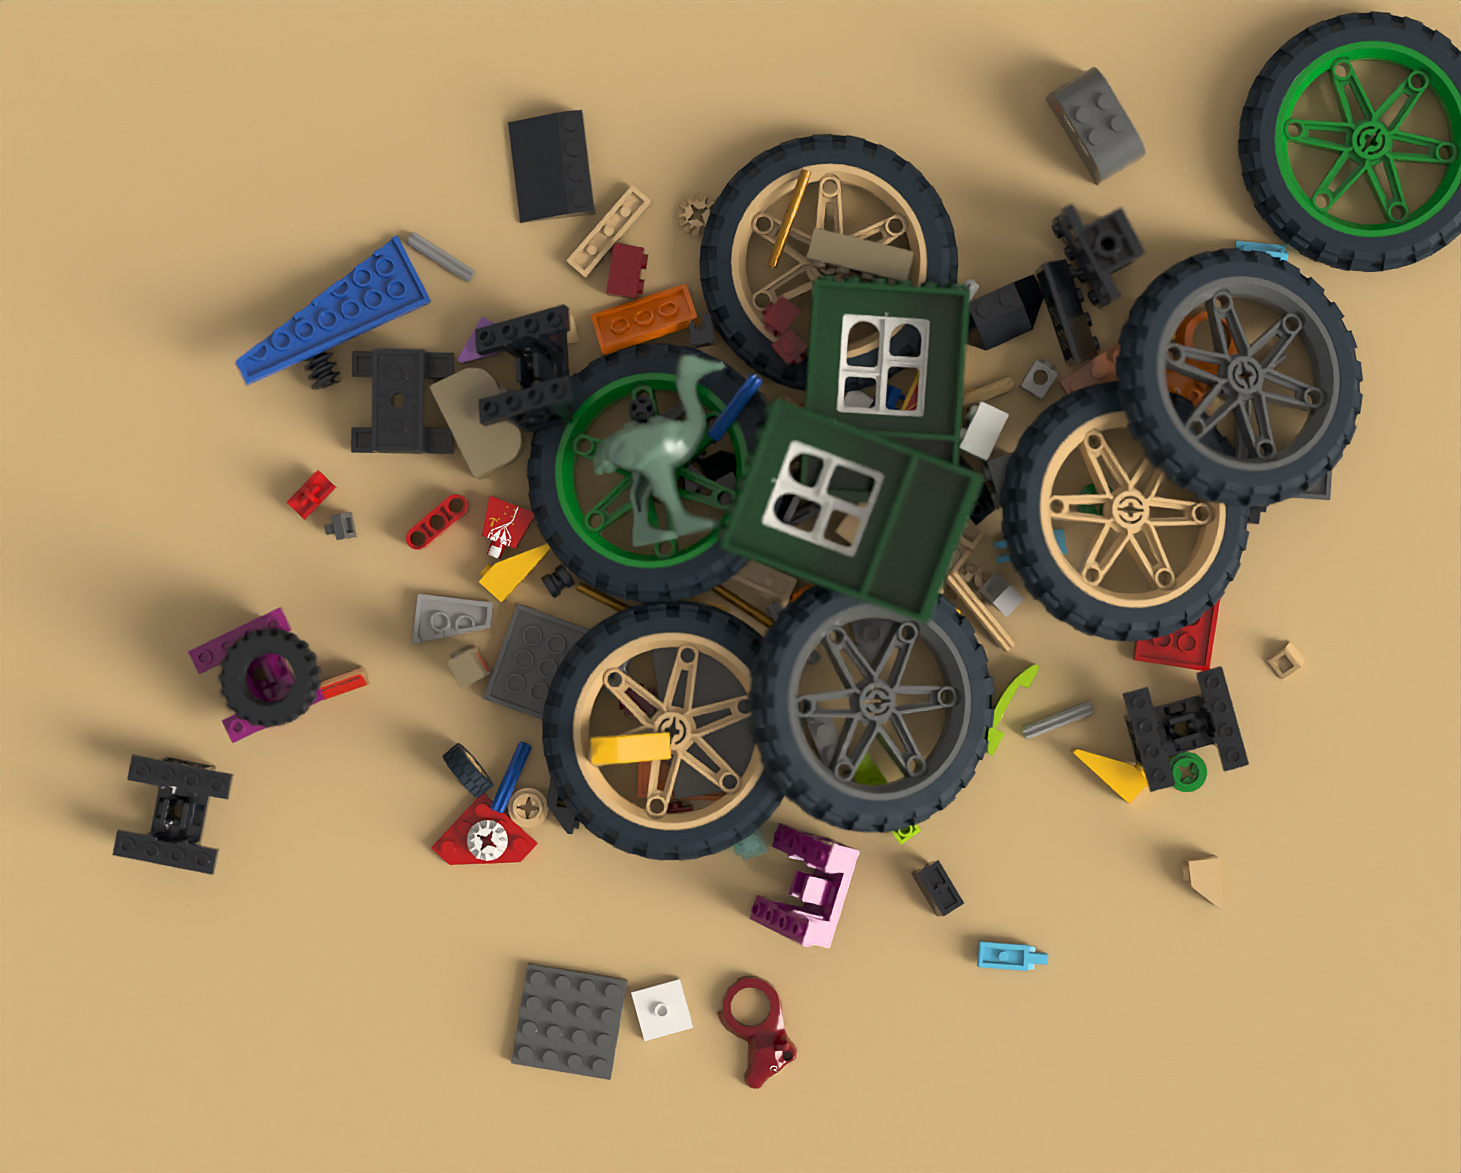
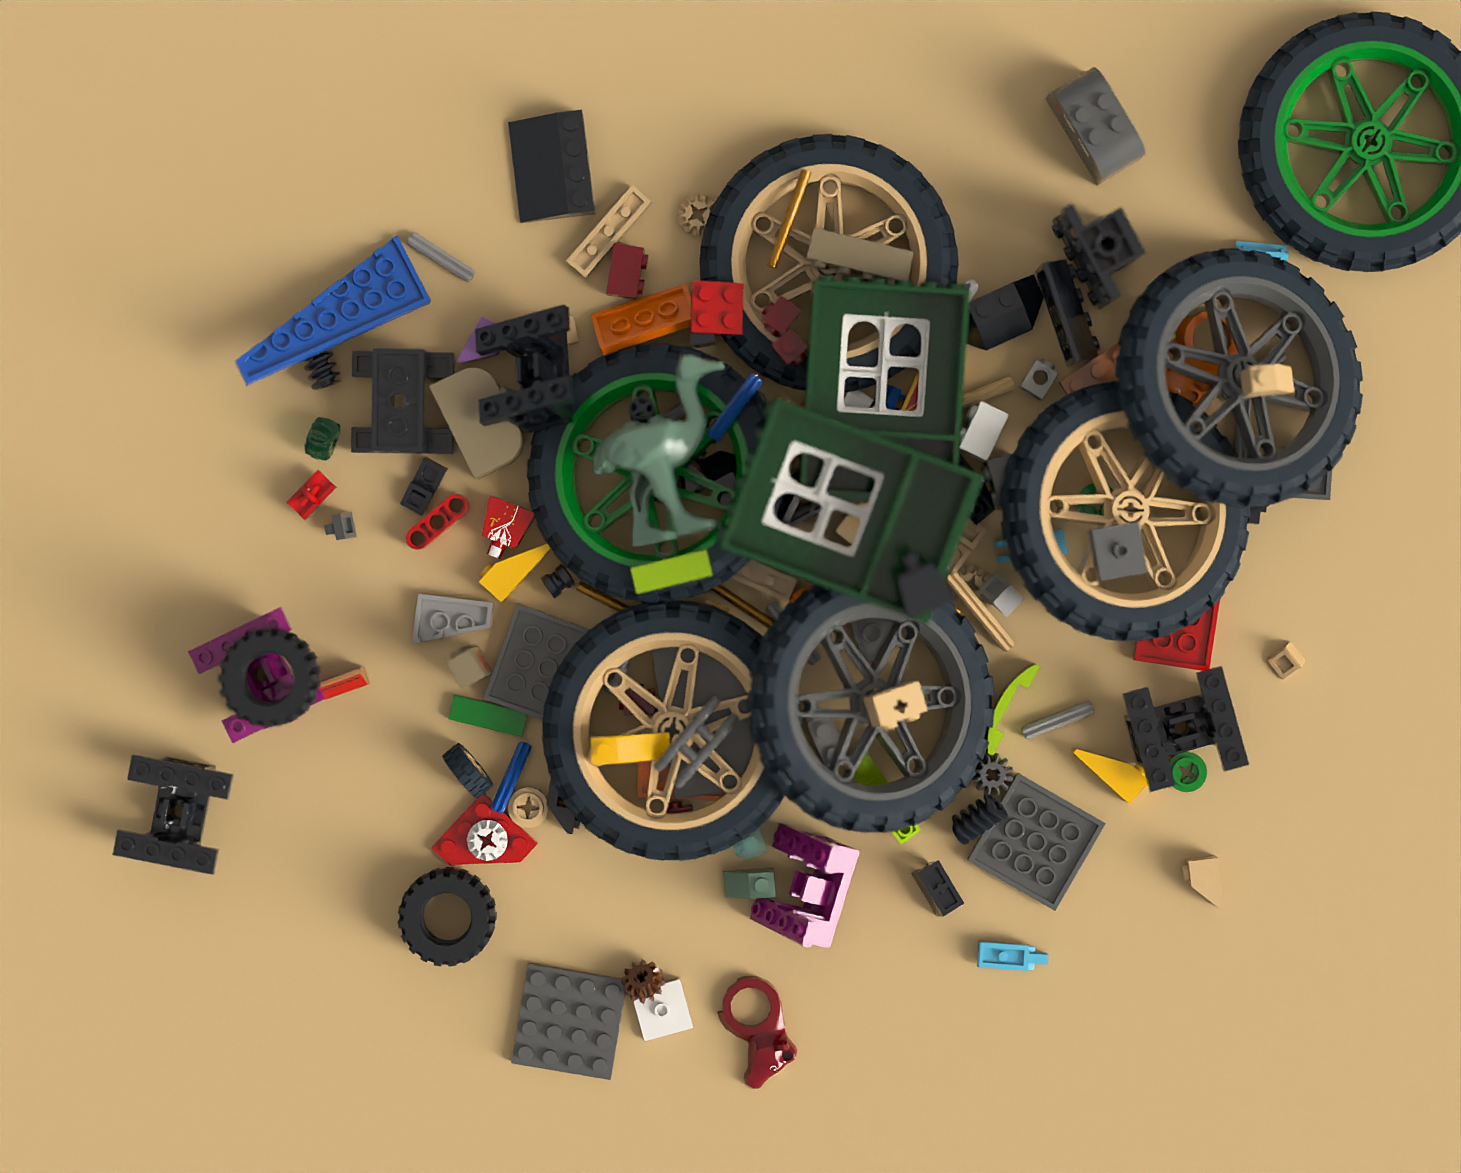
none -> clear green gear [304,417,341,461]
none -> black tyre [398,867,497,967]
none -> black slope [400,457,448,515]
none -> green tile [448,695,527,737]
none -> reddish brown gear [621,959,665,1004]
none -> lime tile [631,550,712,594]
none -> dark grey piece [654,696,740,788]
none -> red plate [690,281,744,335]
none -> sand green slope [723,868,776,899]
none -> tan brick [863,681,927,730]
none -> black torso [897,552,955,619]
none -> black piece [952,793,1008,845]
none -> dark grey plate [967,773,1106,911]
none -> dark grey gear [971,753,1013,795]
none -> dark grey plate [1088,522,1148,582]
none -> tan slope [1240,364,1294,398]

